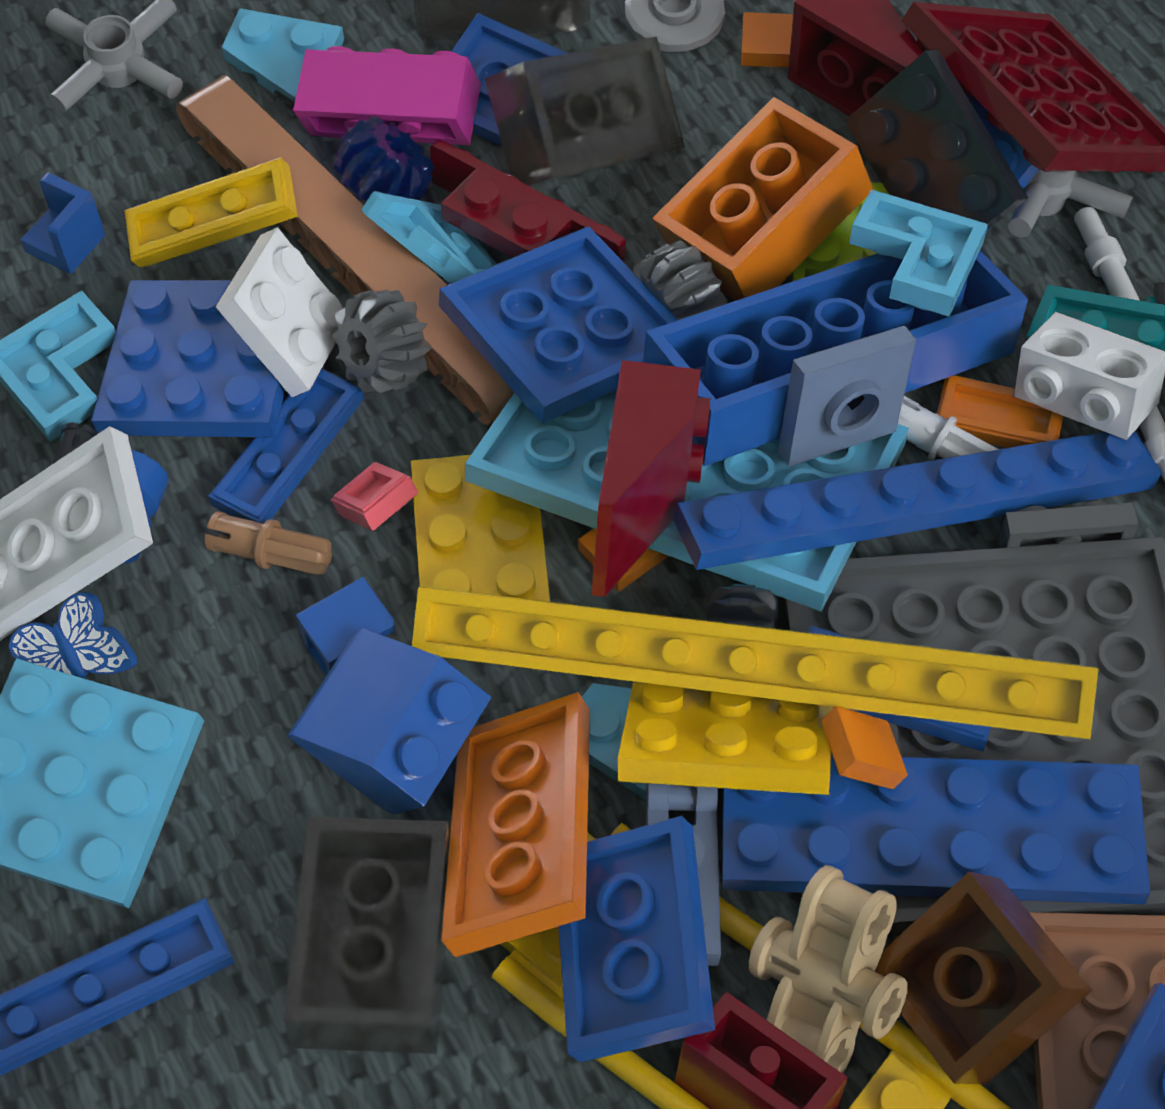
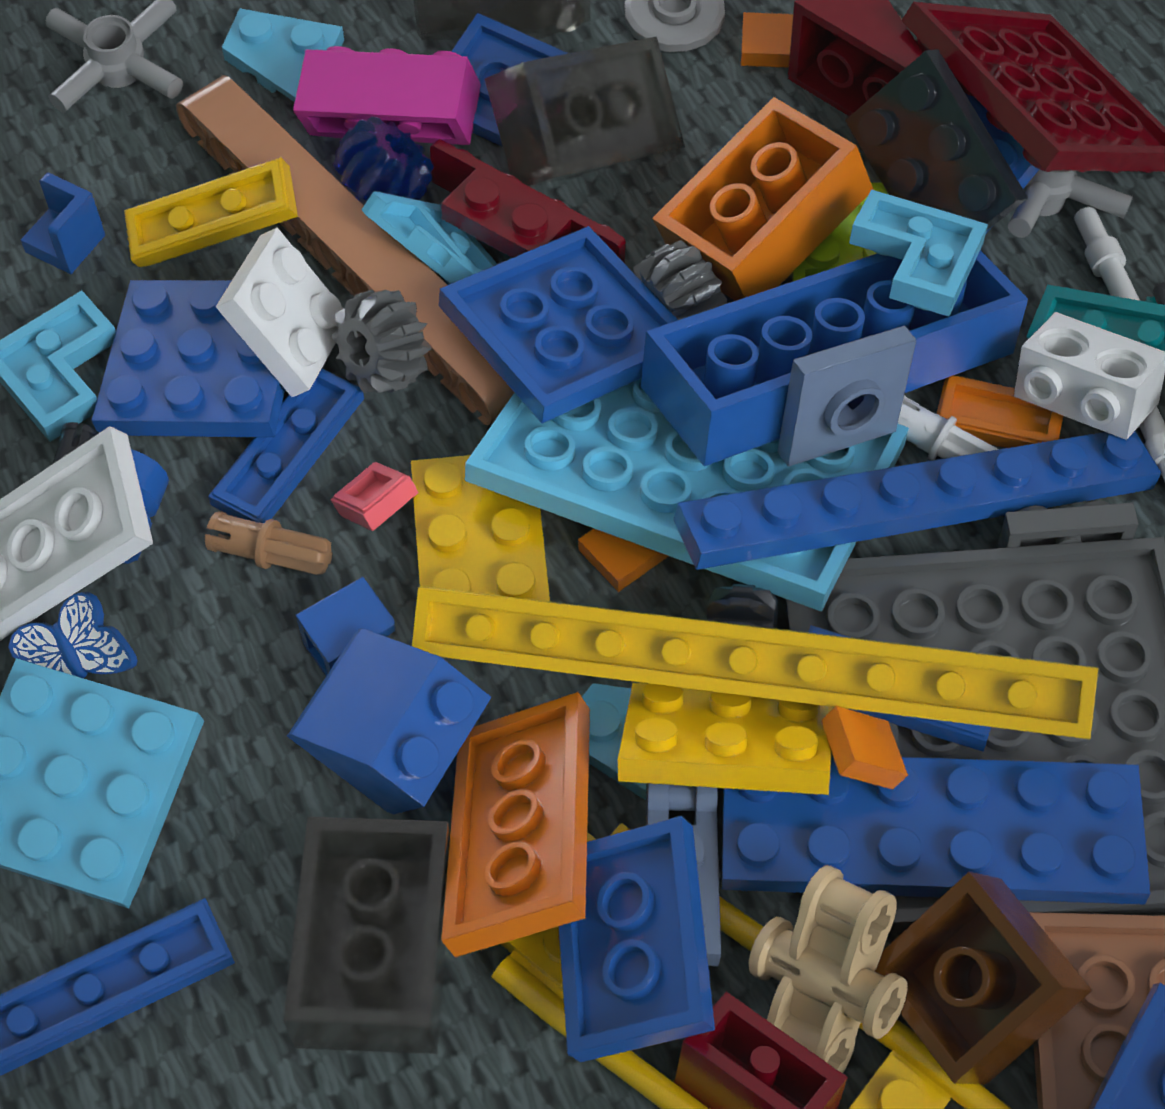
dark red slope [591,360,711,597] -> none

